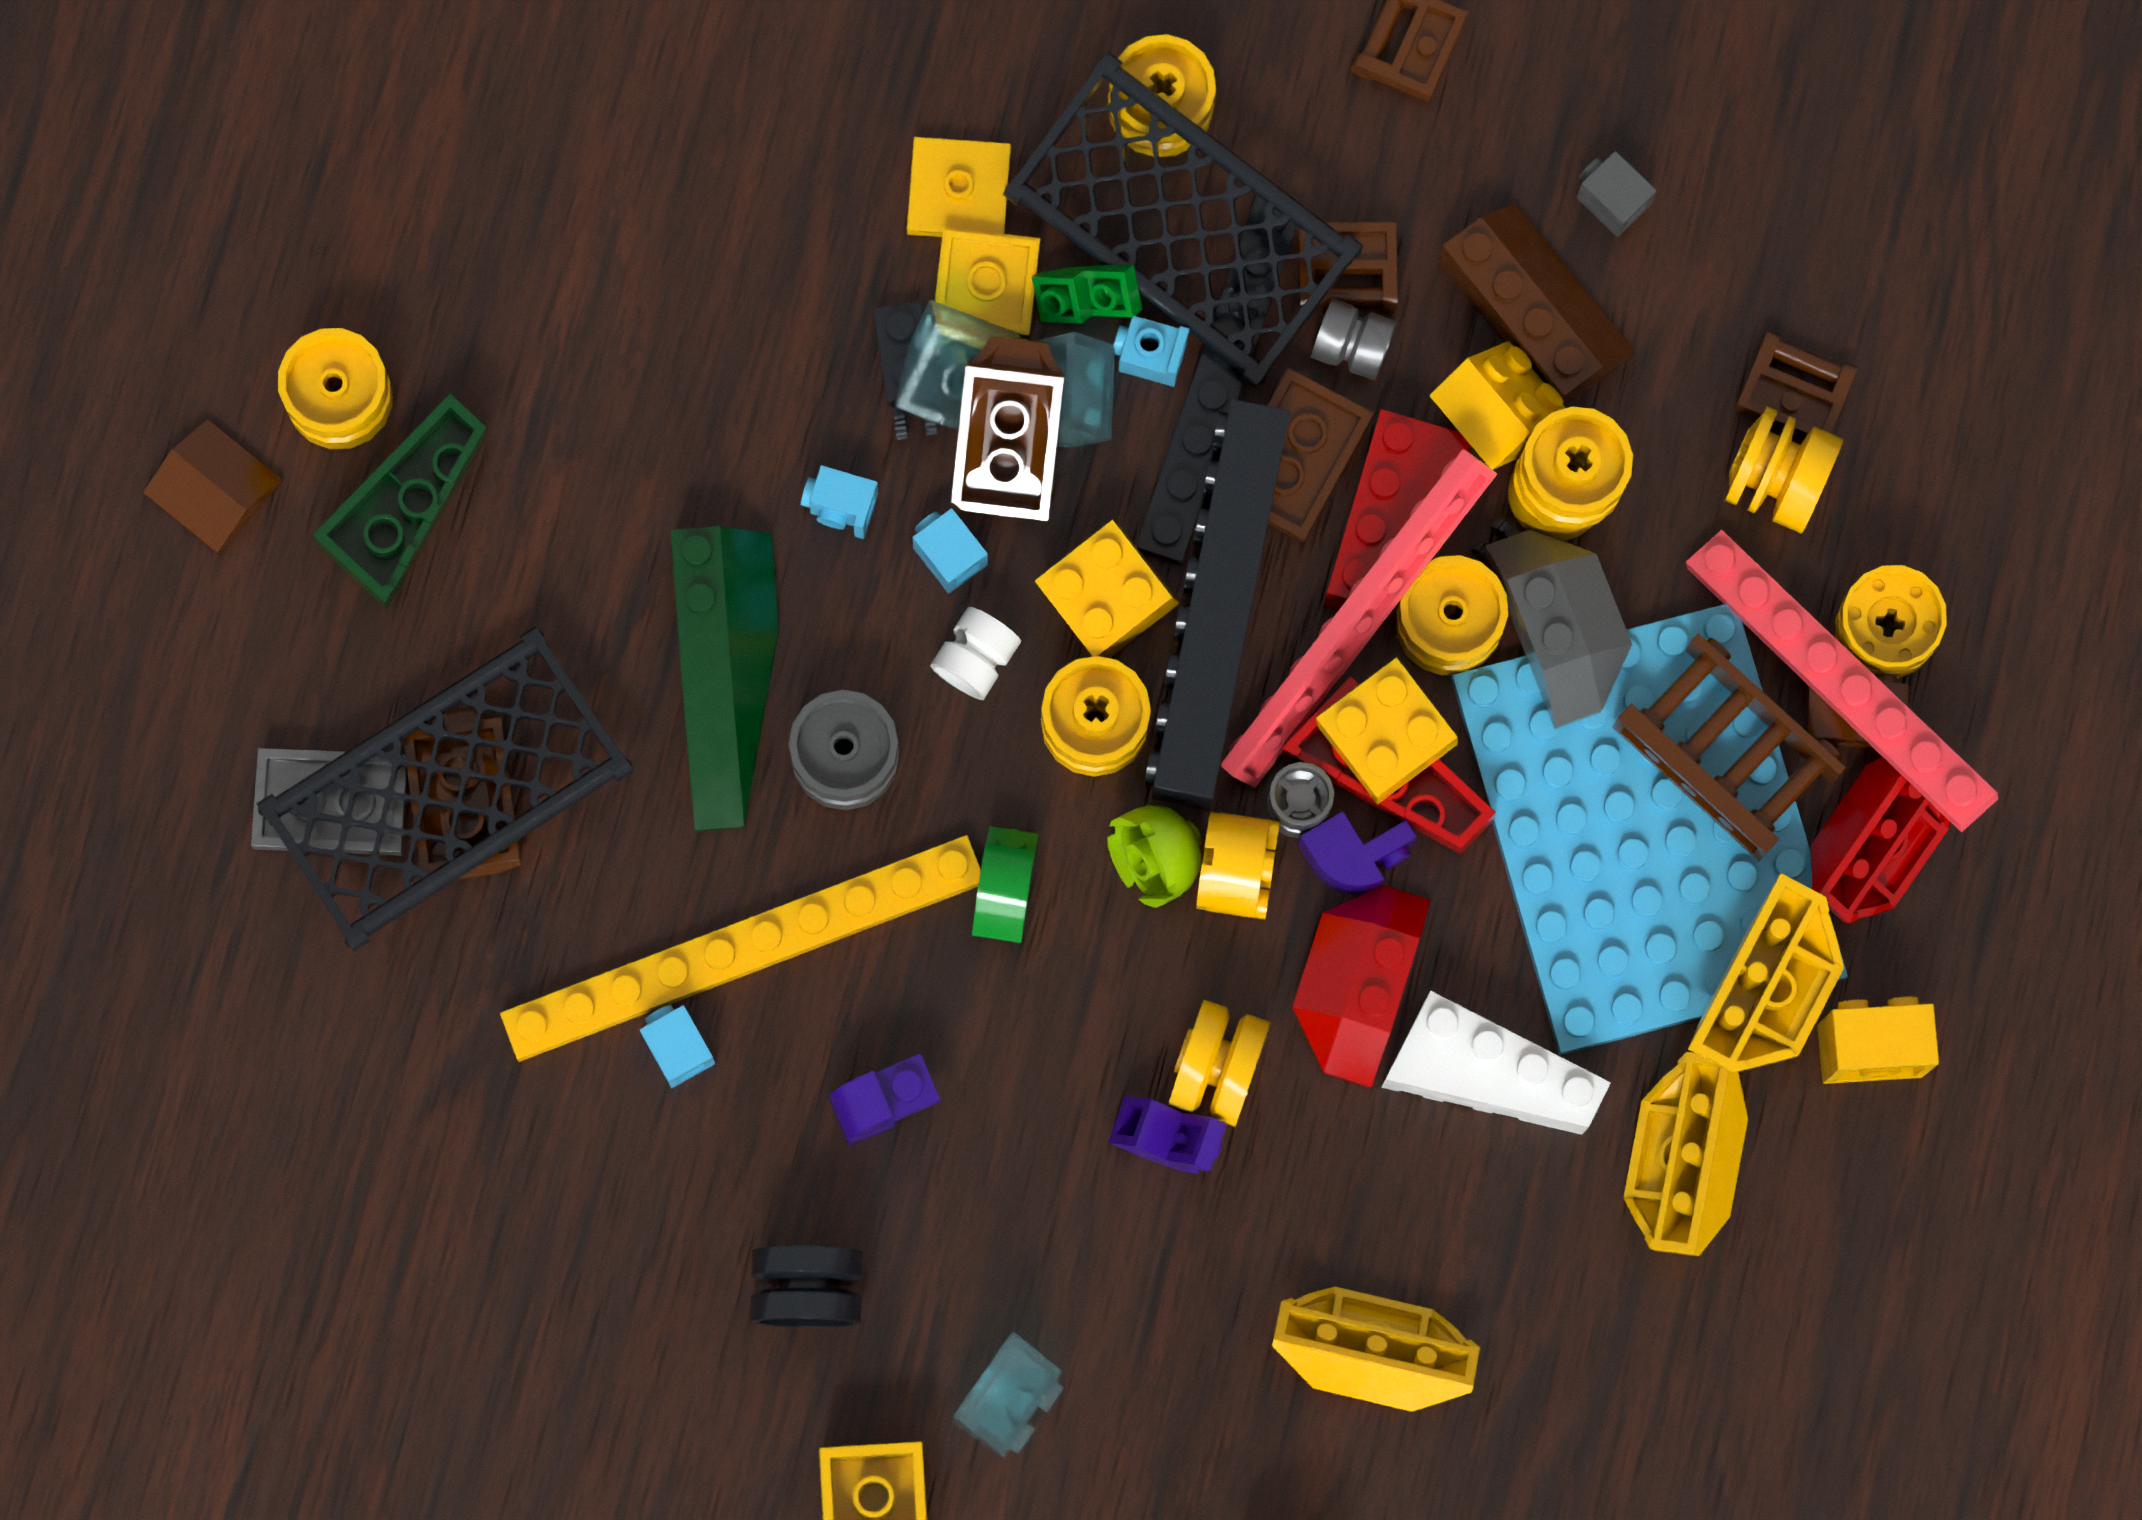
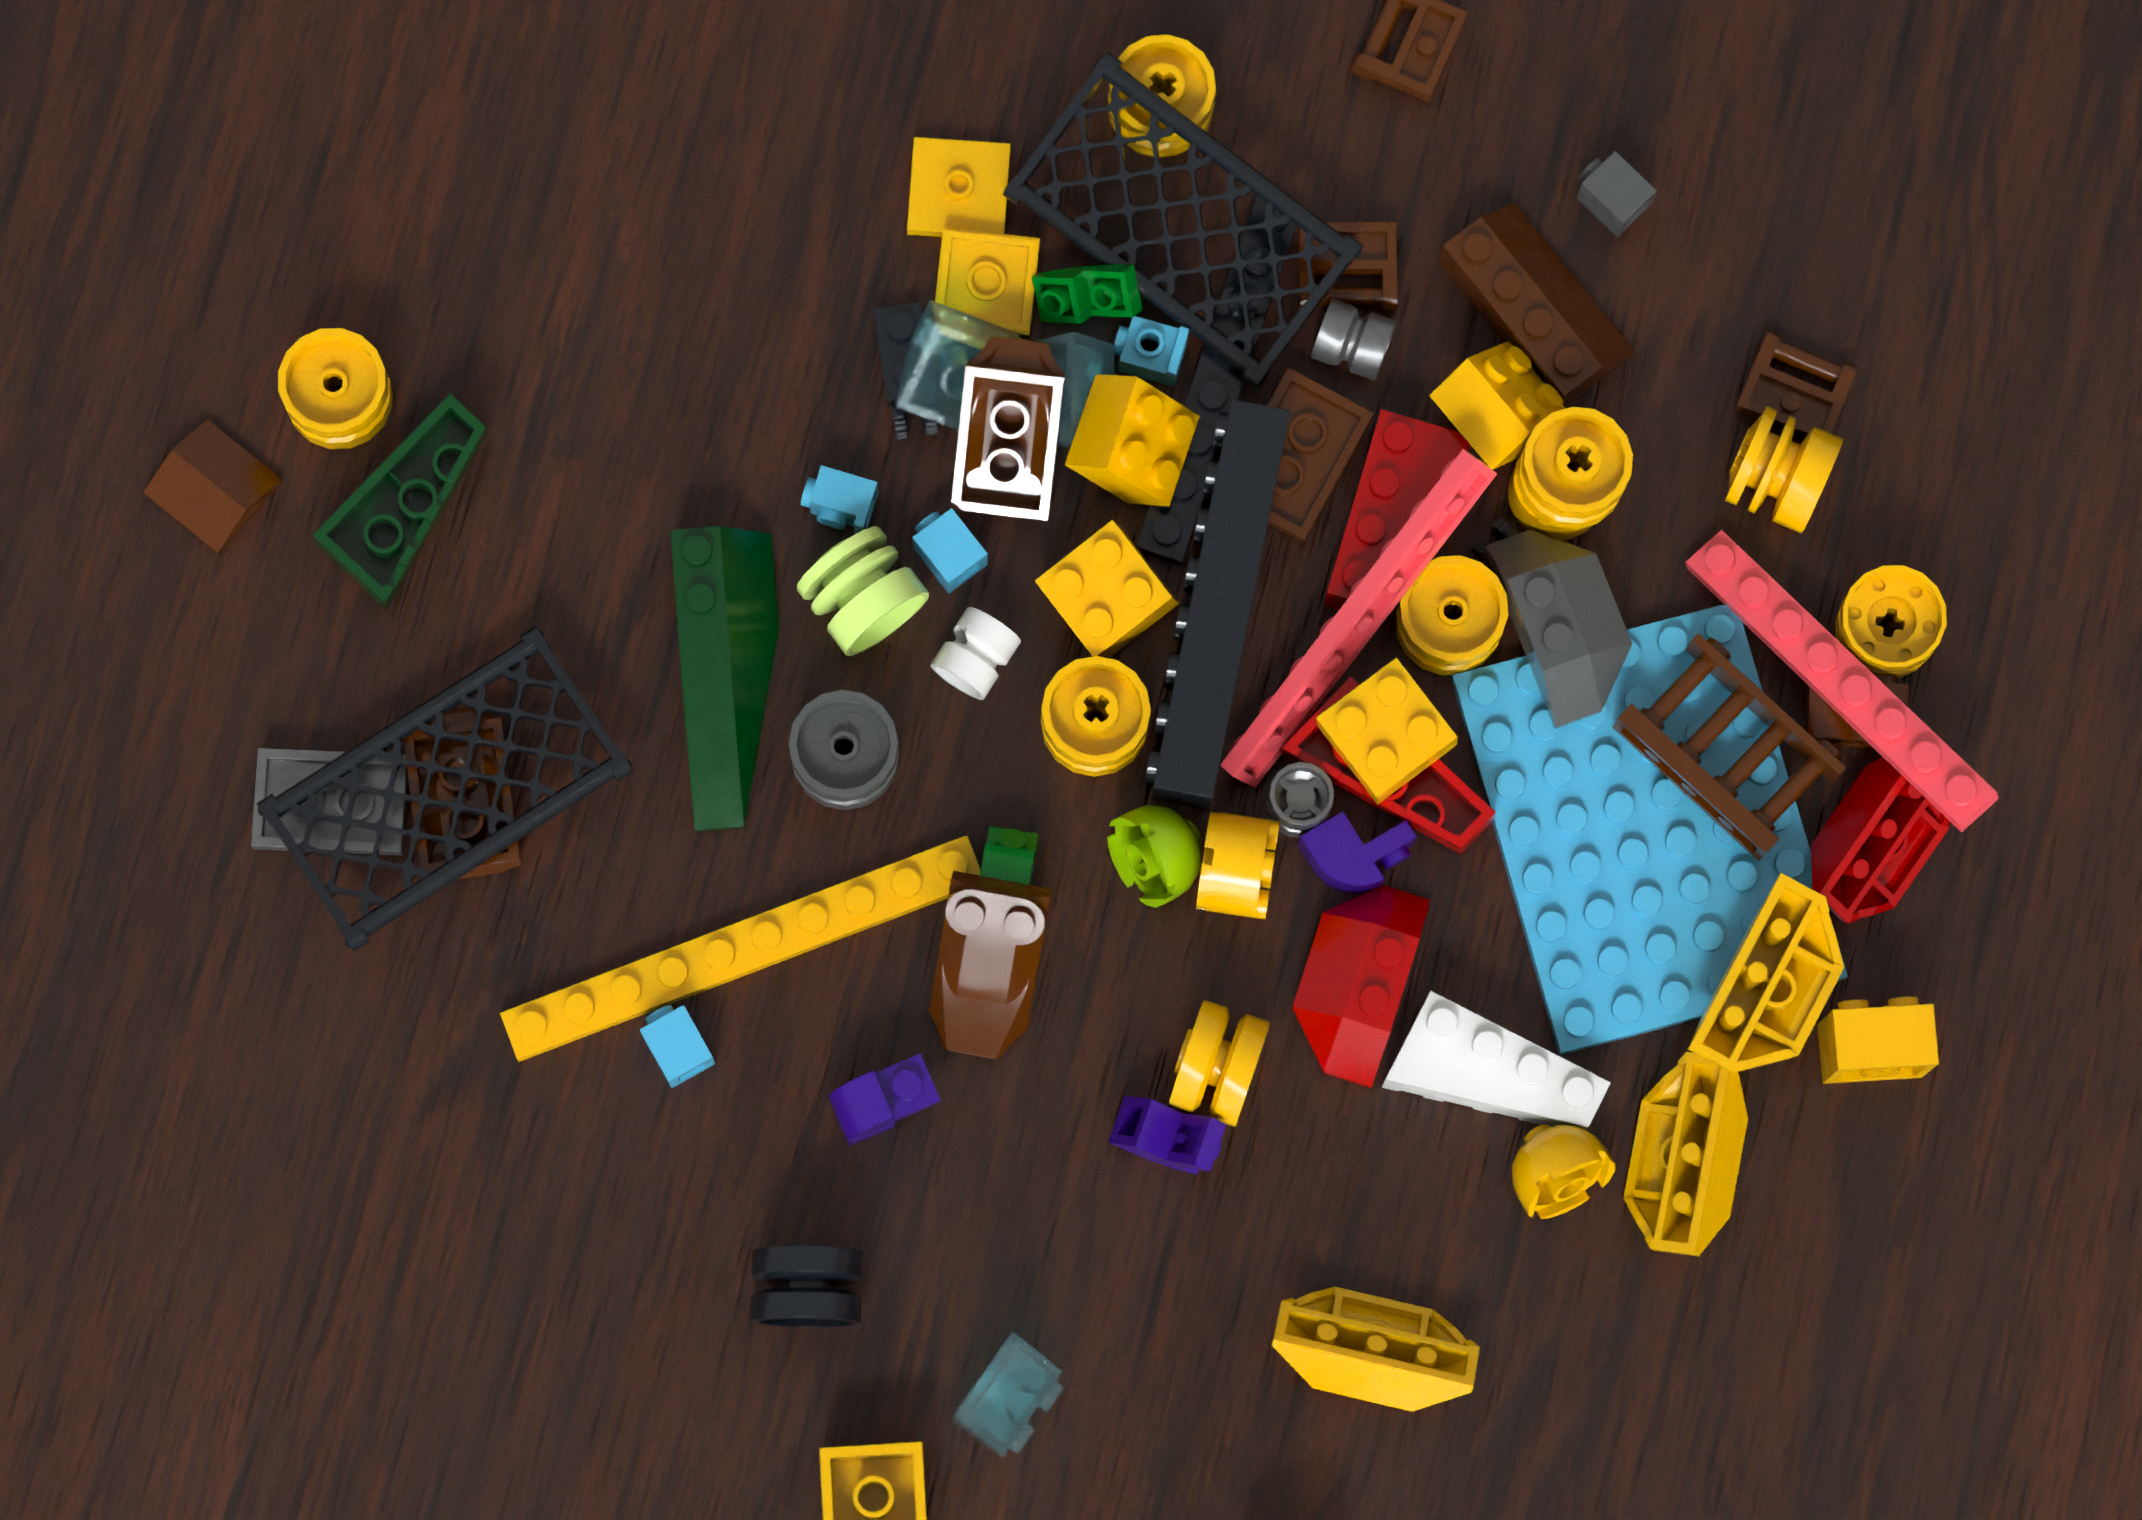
none -> yellowish green wheel [796,526,929,656]
none -> reddish brown slope [929,871,1052,1059]
none -> yellow brick [1065,374,1200,507]
none -> yellow cylinder [1512,1124,1615,1219]

